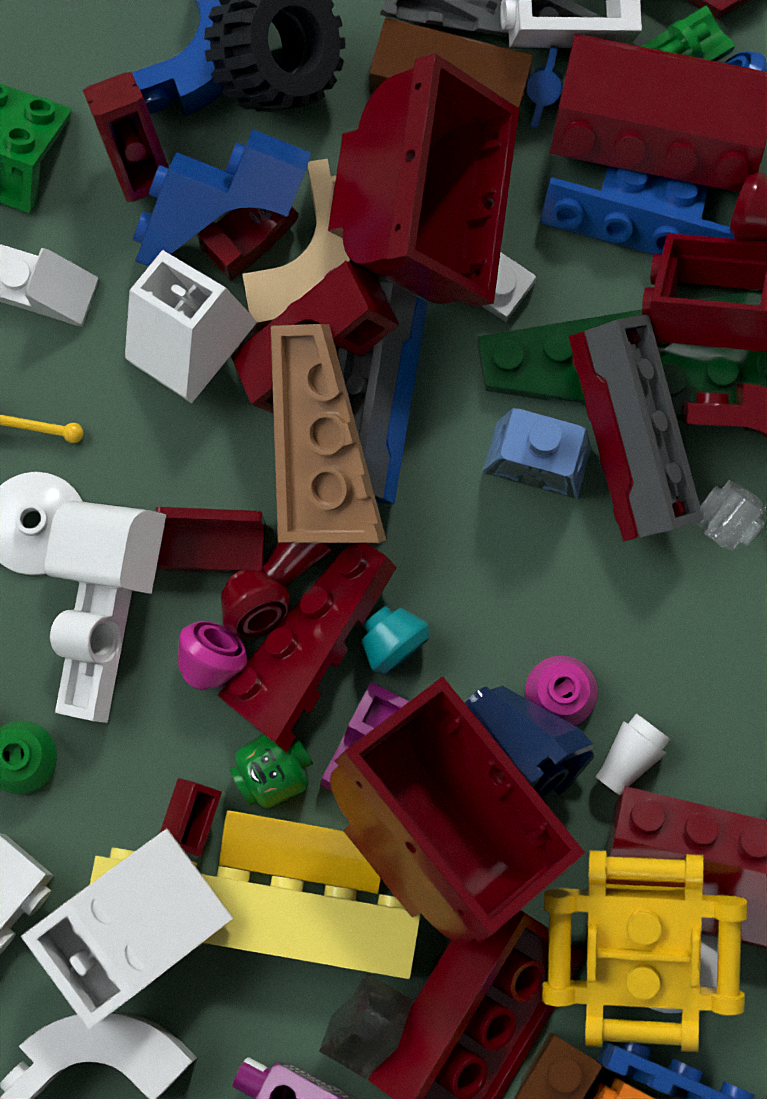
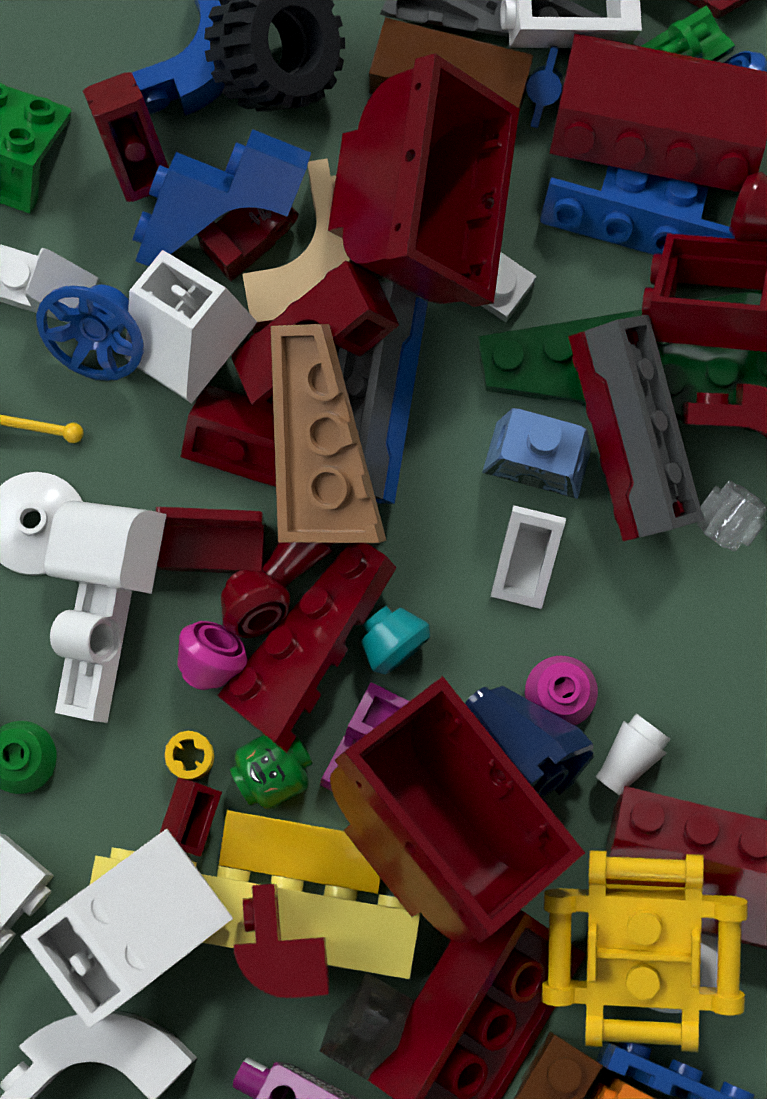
none -> blue wheel [36,285,144,381]
none -> yellow bush [164,731,215,781]
none -> dark red panel [180,385,276,487]
none -> dark red brick [233,884,330,998]
none -> white slope [491,506,566,609]

